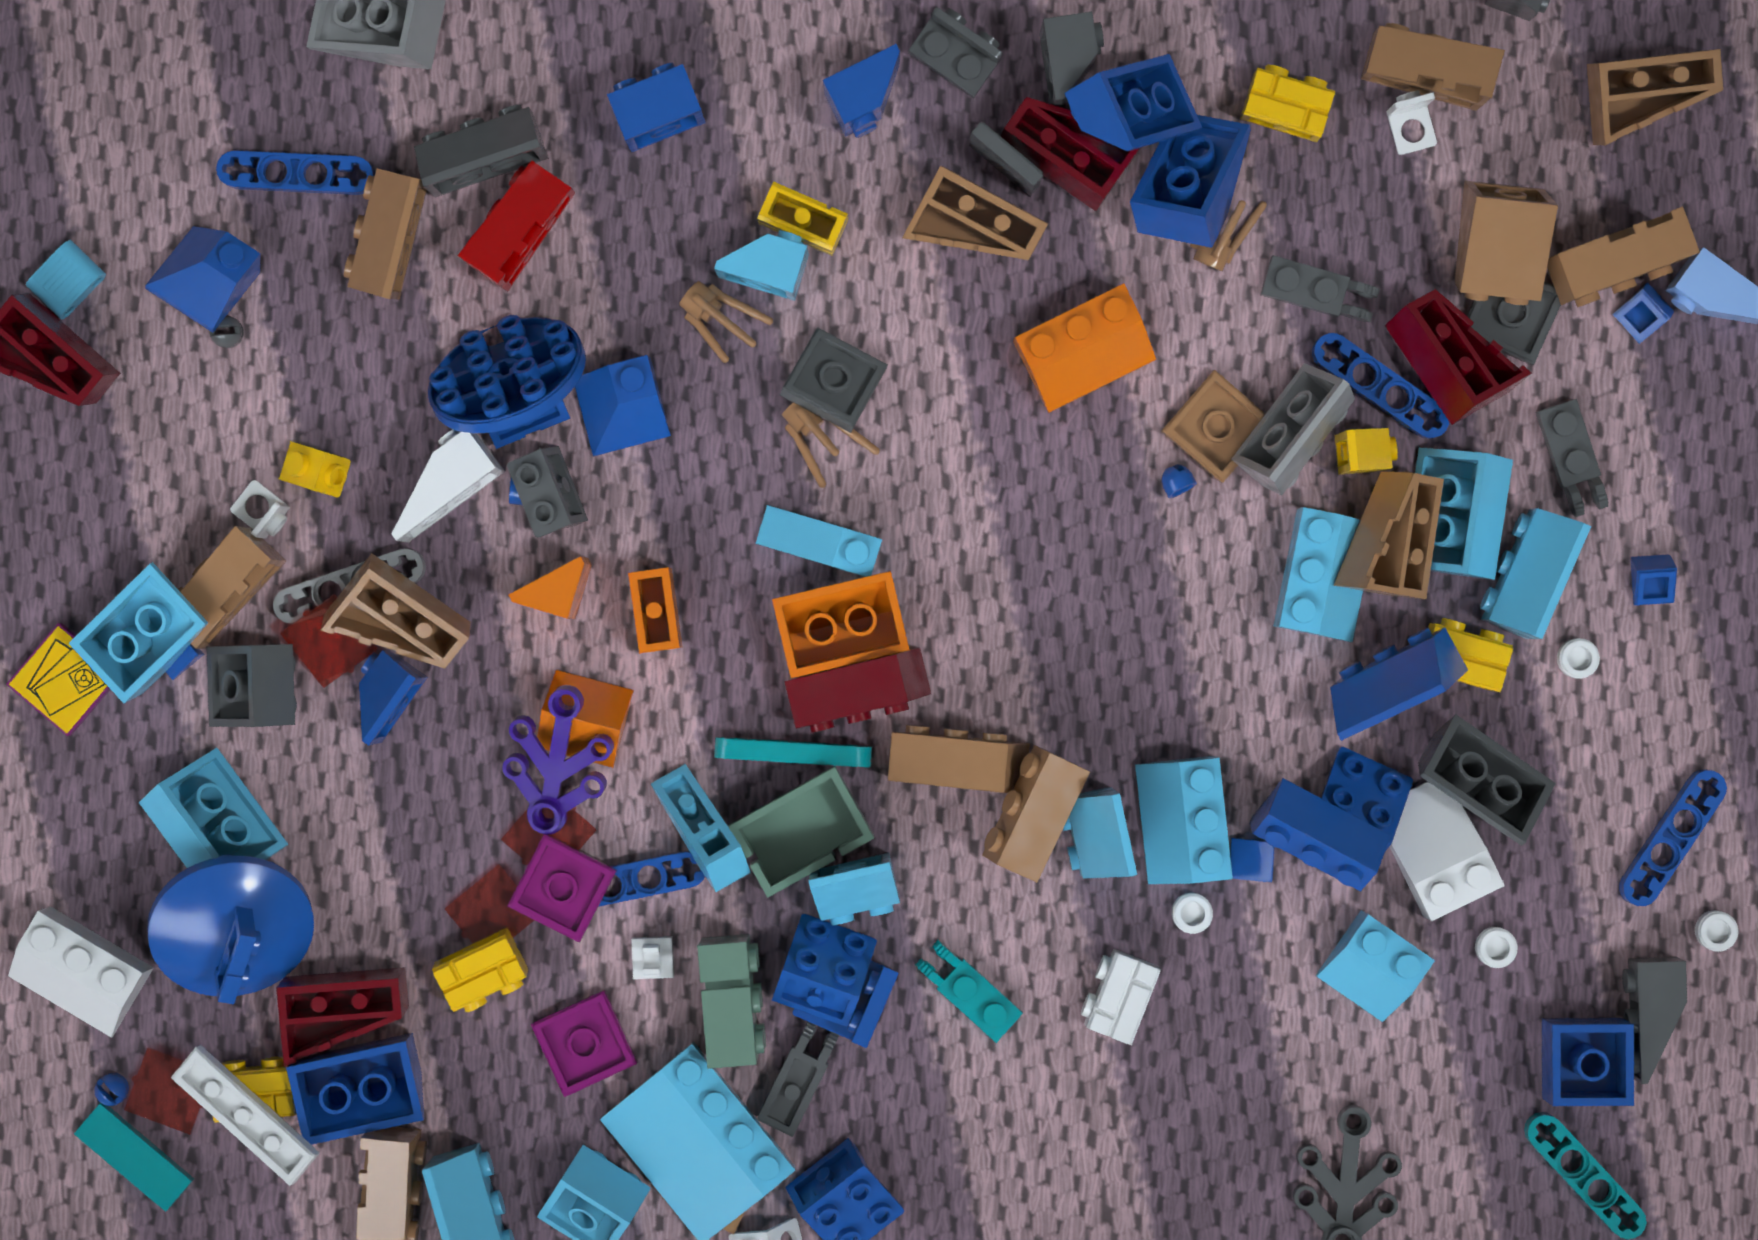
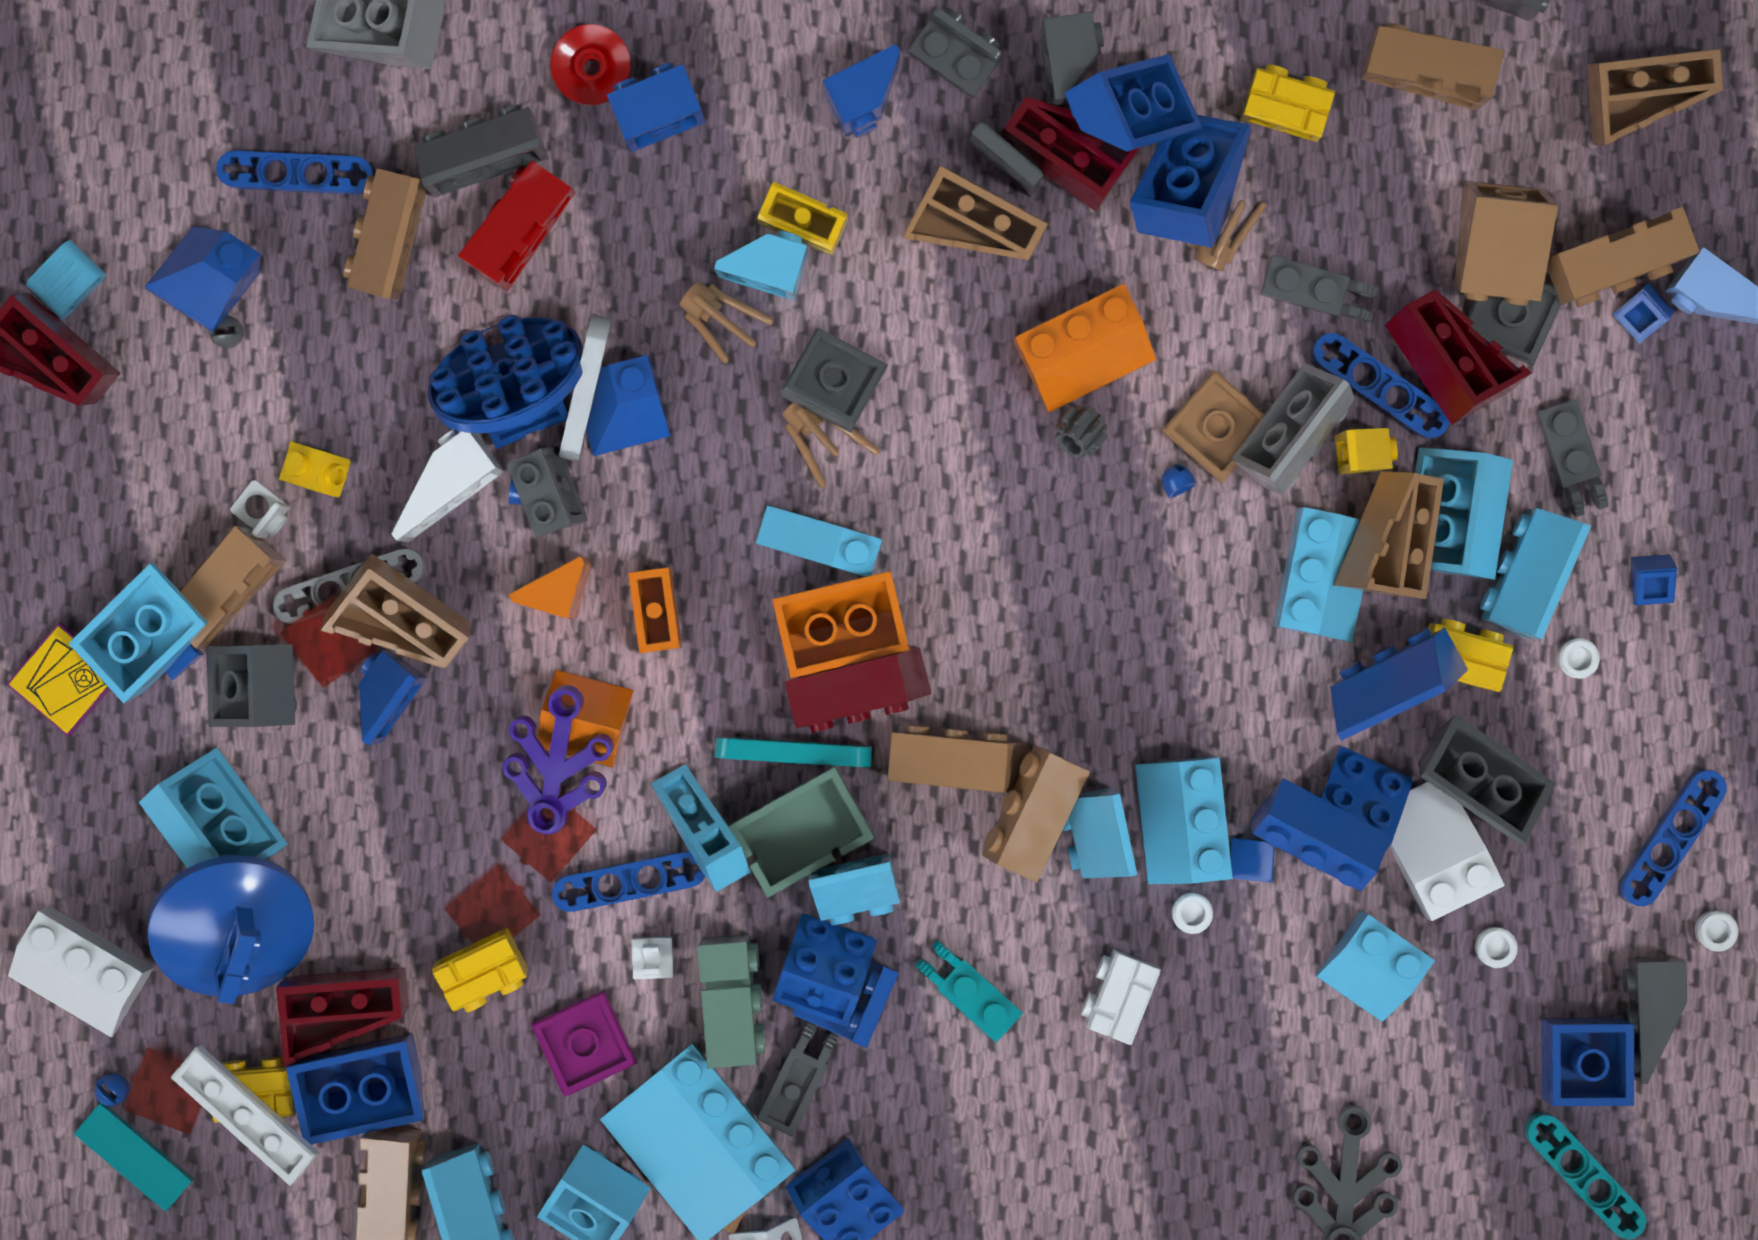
magenta tile [508,834,617,943] -> none
white bracket [1386,91,1437,155] -> none
none -> red dish [550,24,631,106]
none -> beam [559,314,612,462]
none -> dark grey gear [1055,405,1108,459]

